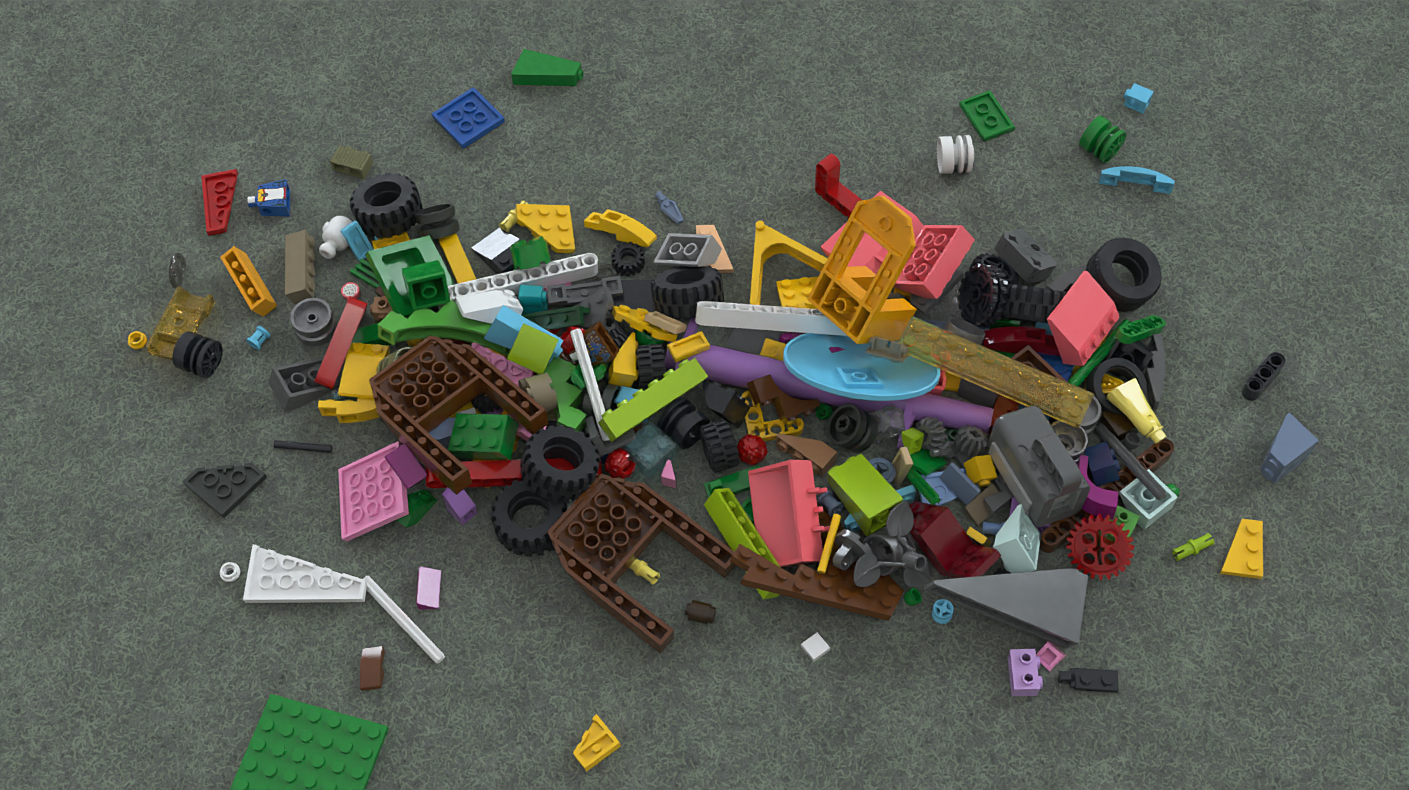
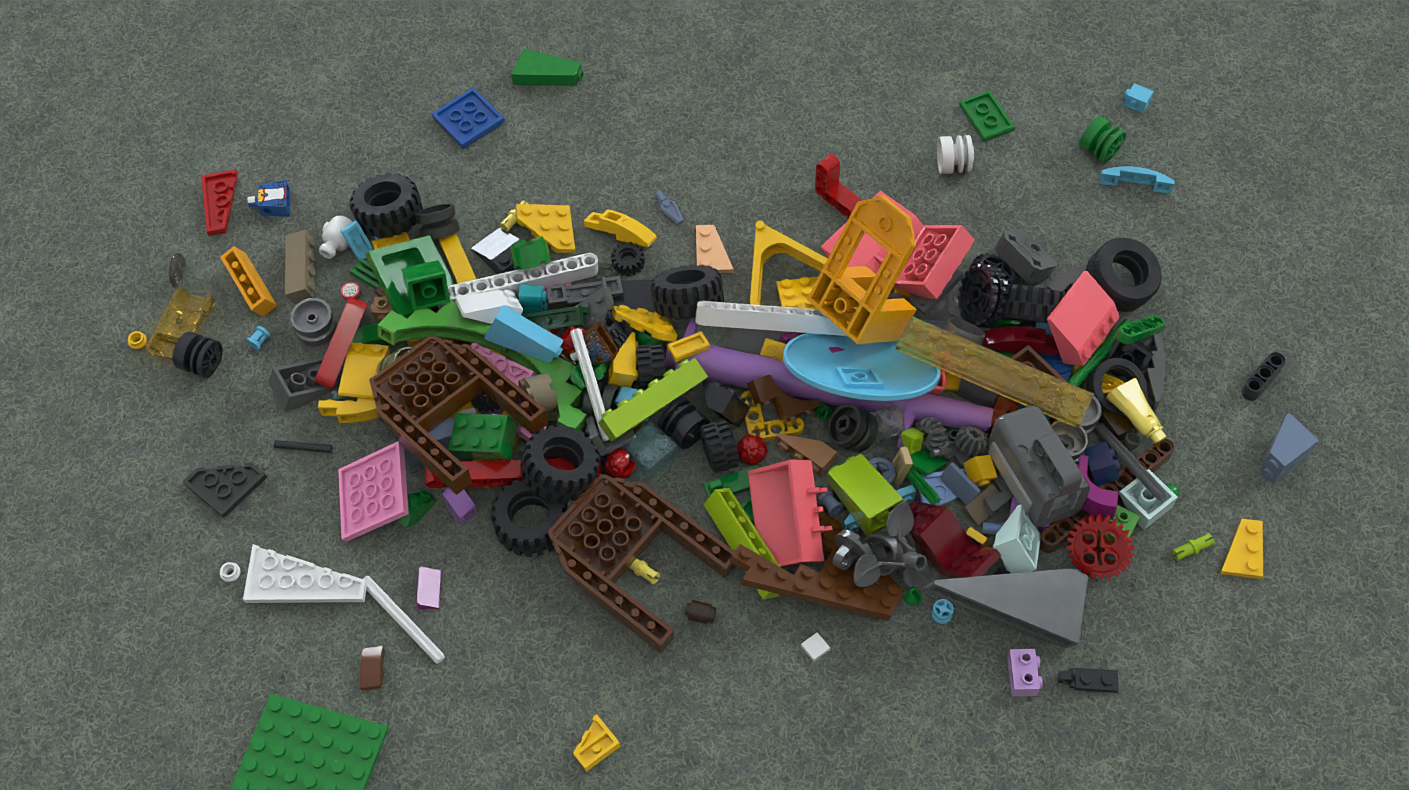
olive brick [330,145,373,179] -> none
magenta slope [384,444,427,489] -> none
lime slope [507,323,559,374] -> none
tan tile [644,311,687,334] -> none
light grey slope [654,233,722,267] -> none
bright pink slope [661,460,676,489] -> none
yellow bar [817,514,841,574] -> none
dark tan hinge [865,336,909,363] -> none
bright pink slope [1036,641,1066,671] -> none

